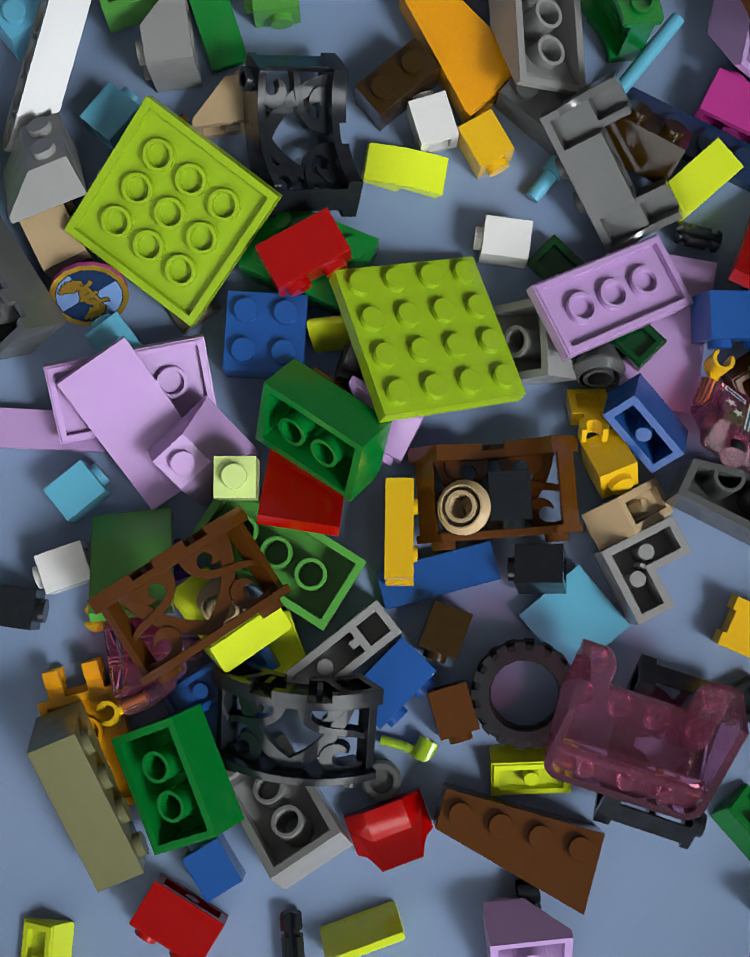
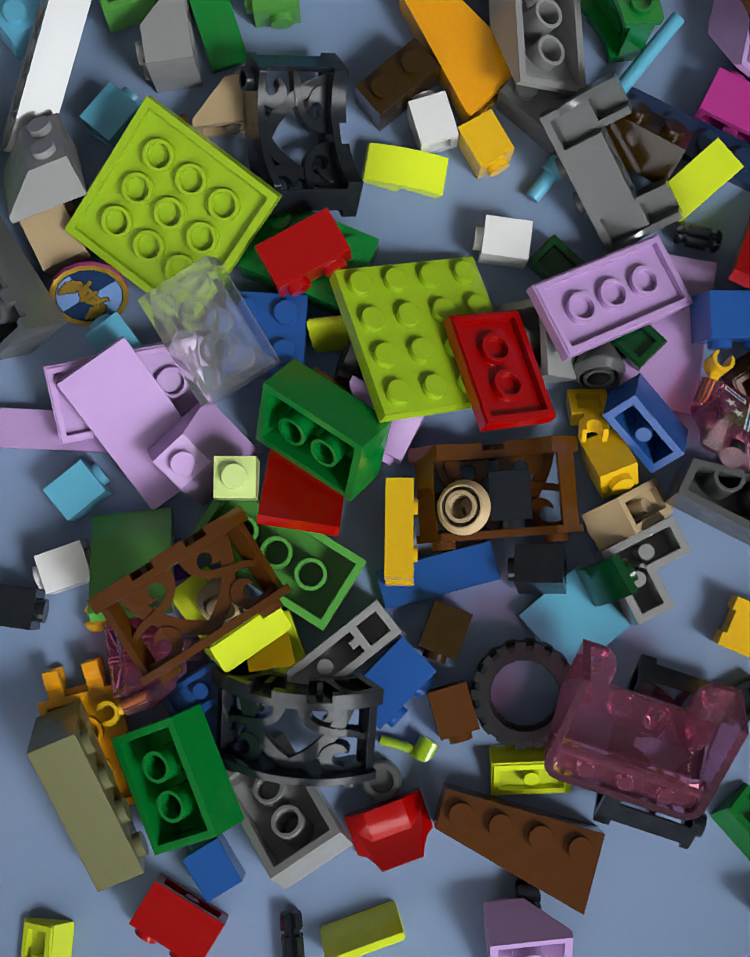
none -> clear brick [137,255,281,407]
none -> yellow sticker [247,631,296,672]
none -> red tile [443,310,556,432]
none -> dark green slope [576,554,639,607]

